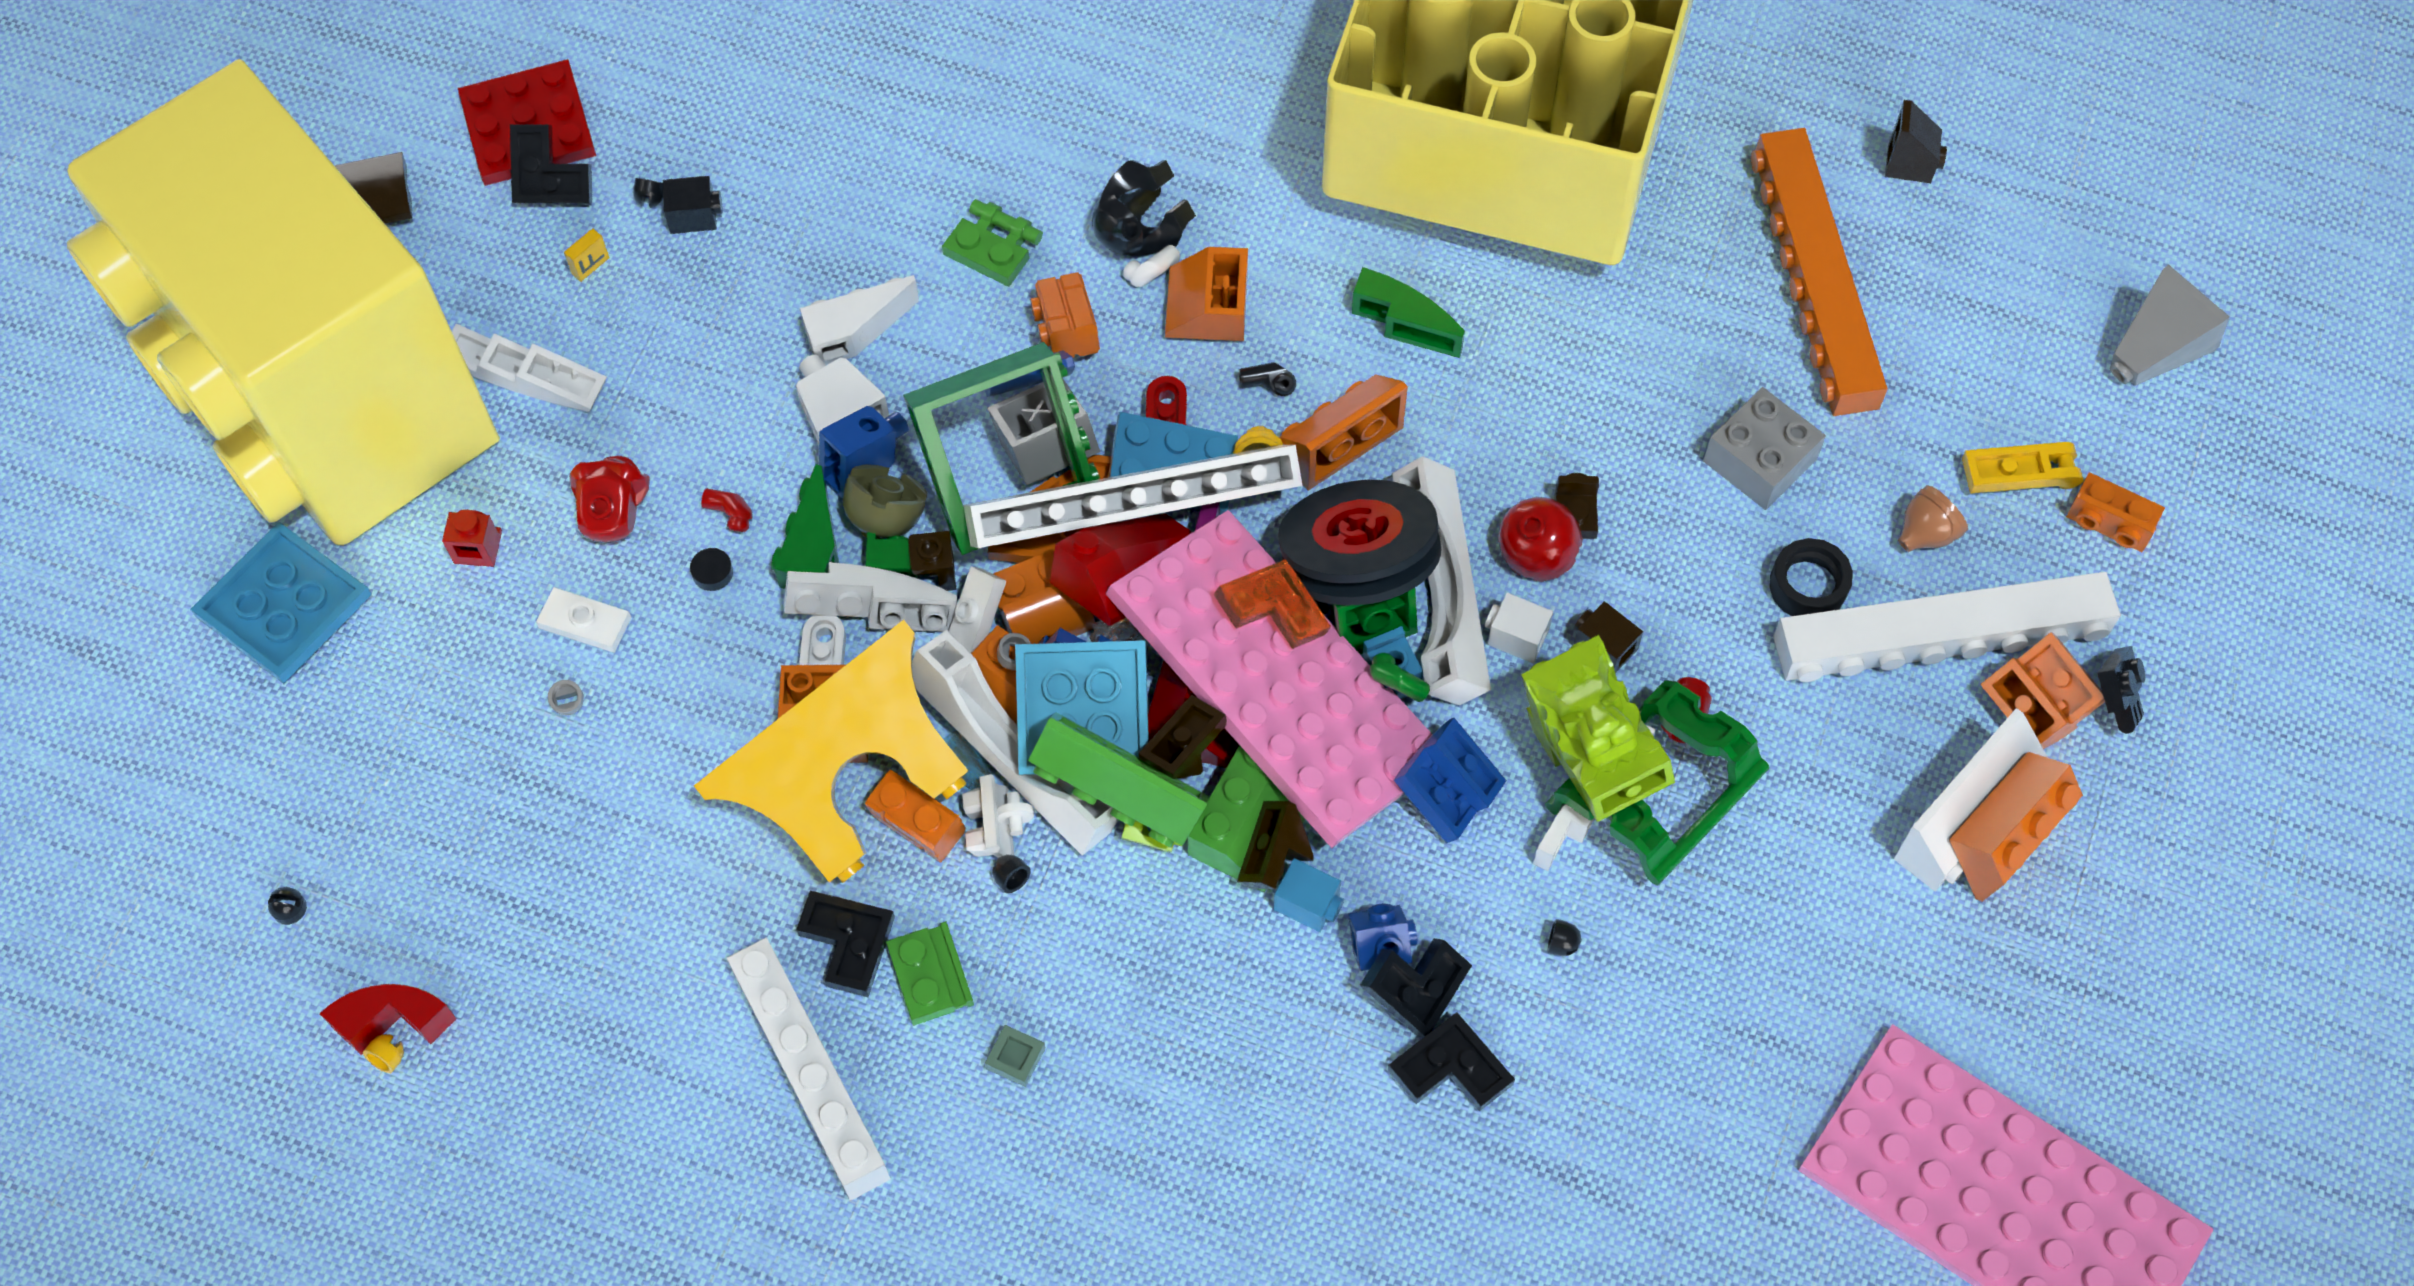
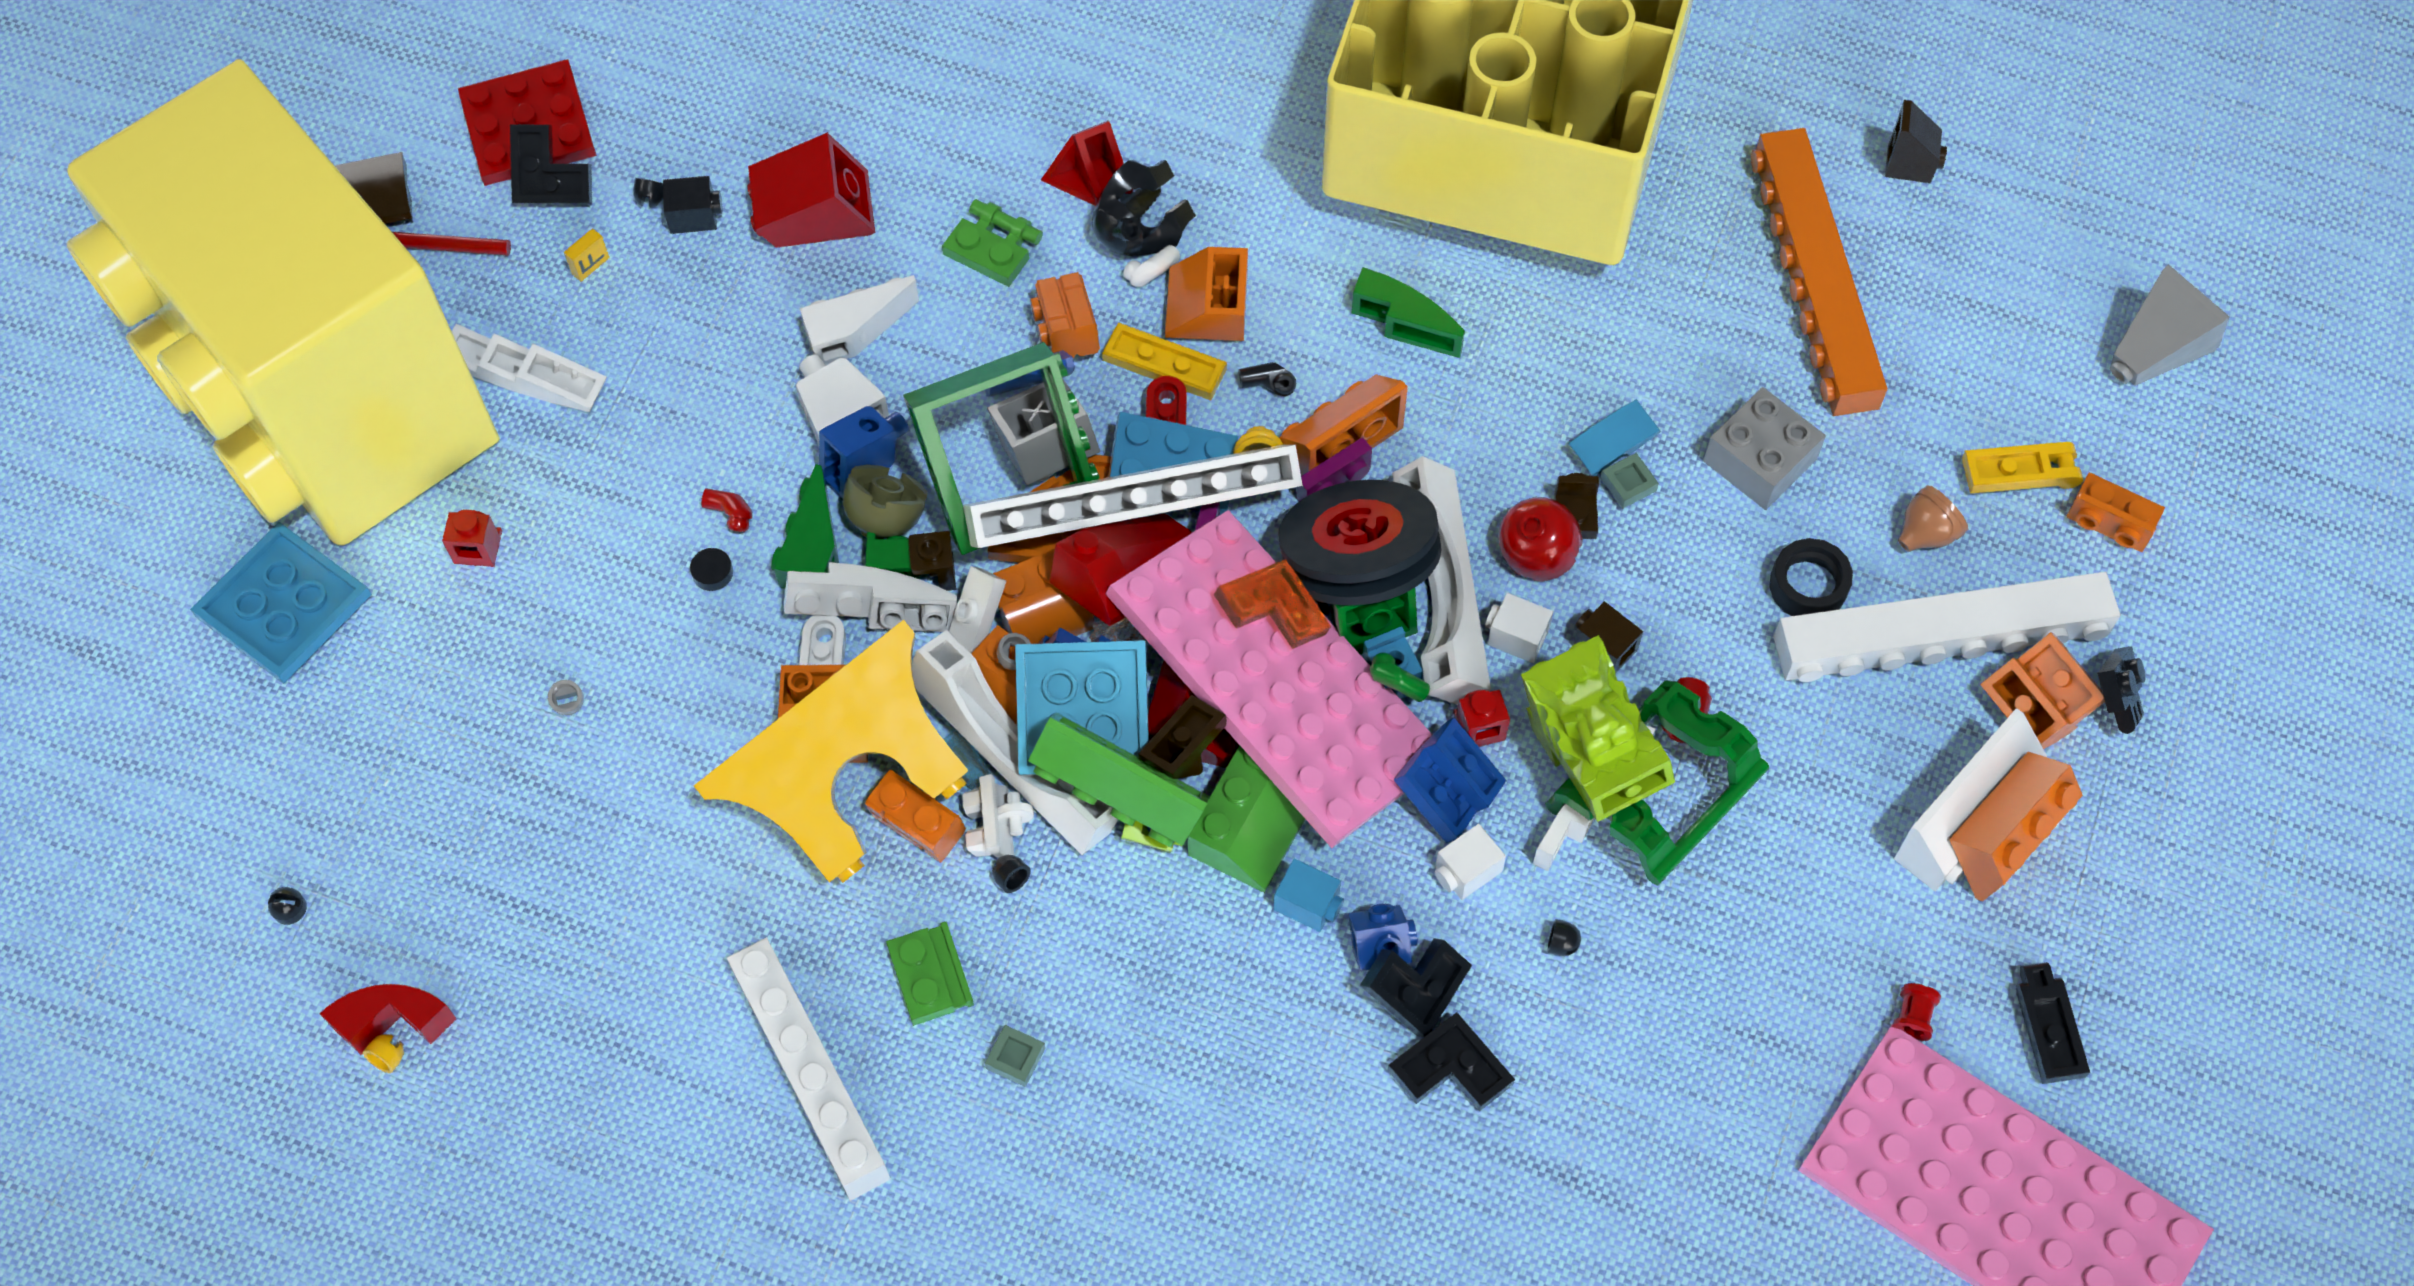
white plate [536,587,632,653] -> none
red head [569,455,650,543] -> none
black plate [796,890,895,997] -> none
dark brown slope [1237,801,1314,889] -> none
none -> red bar [392,232,511,256]
none -> red slope [747,132,876,248]
none -> red slope [1040,121,1133,206]
none -> yellow tile [1102,322,1227,401]
none -> magenta plate [1296,437,1372,501]
none -> white brick [1435,824,1506,900]
none -> red brick [1453,689,1510,747]
none -> dark azure slope [1568,399,1661,476]
none -> sand green plate [1600,453,1659,509]
none -> red bush [1892,983,1941,1041]
none -> black hinge [2016,962,2090,1084]

